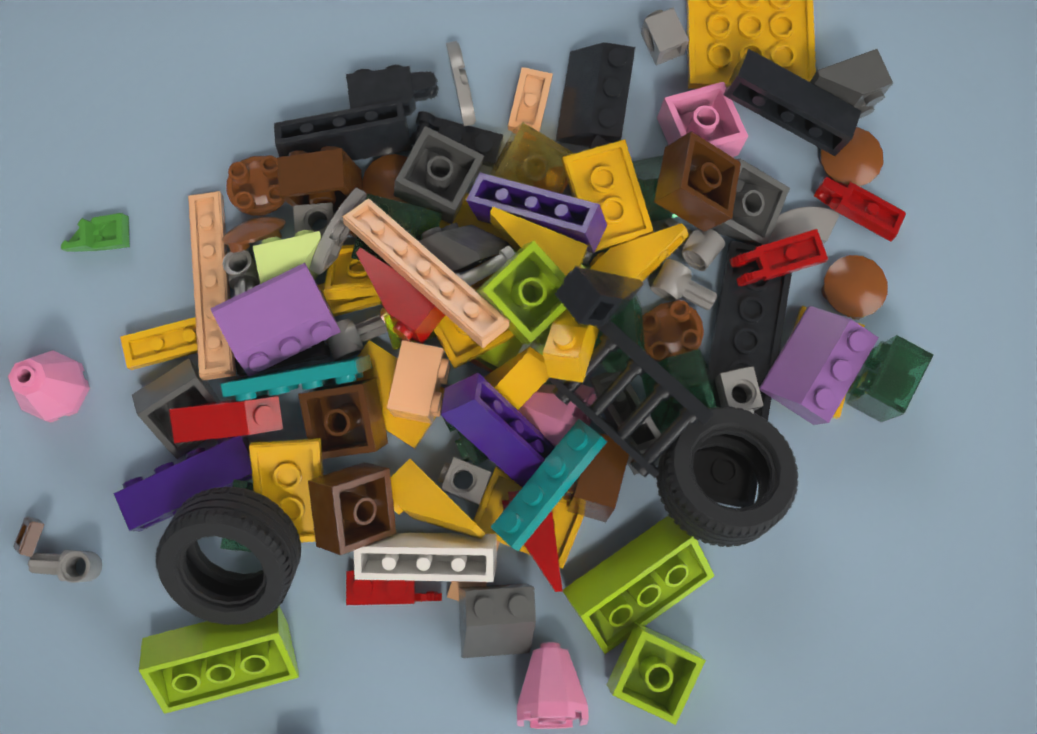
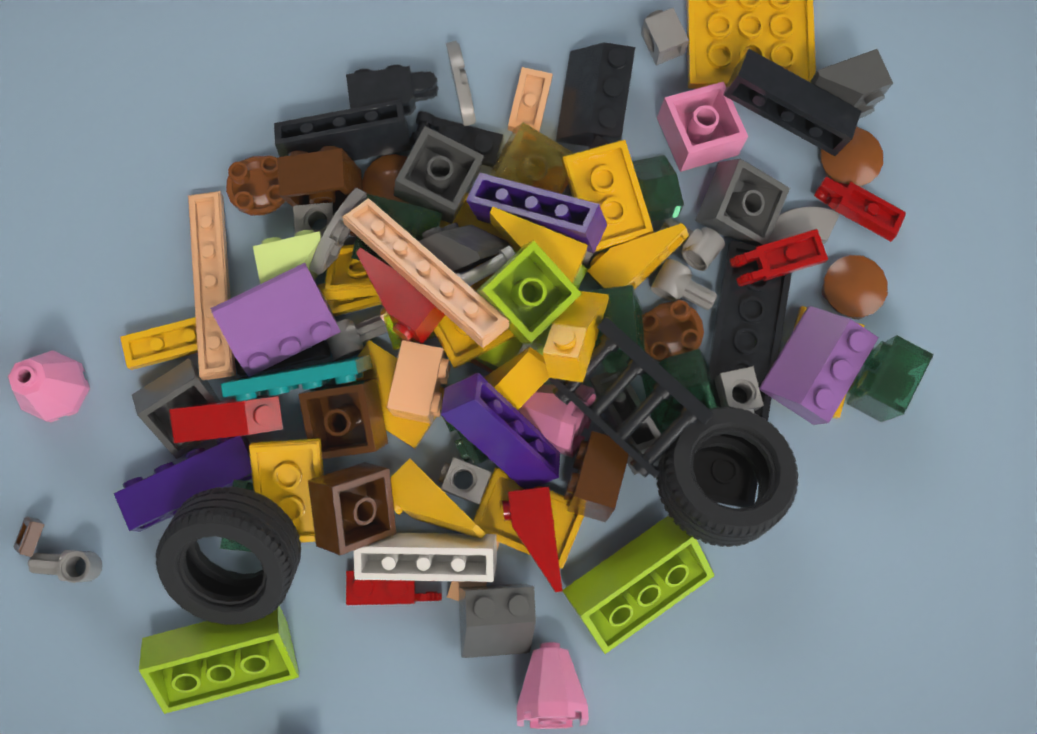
bright green slope [61,213,130,252] -> none
dark orange dish [222,217,286,253] -> none
light grey axle [223,250,260,296] -> none
teal plate [491,419,608,551] -> none
black slope [555,266,644,327] -> none
lime brick [606,622,706,725] -> none
reddish brown brick [654,131,741,232] -> none

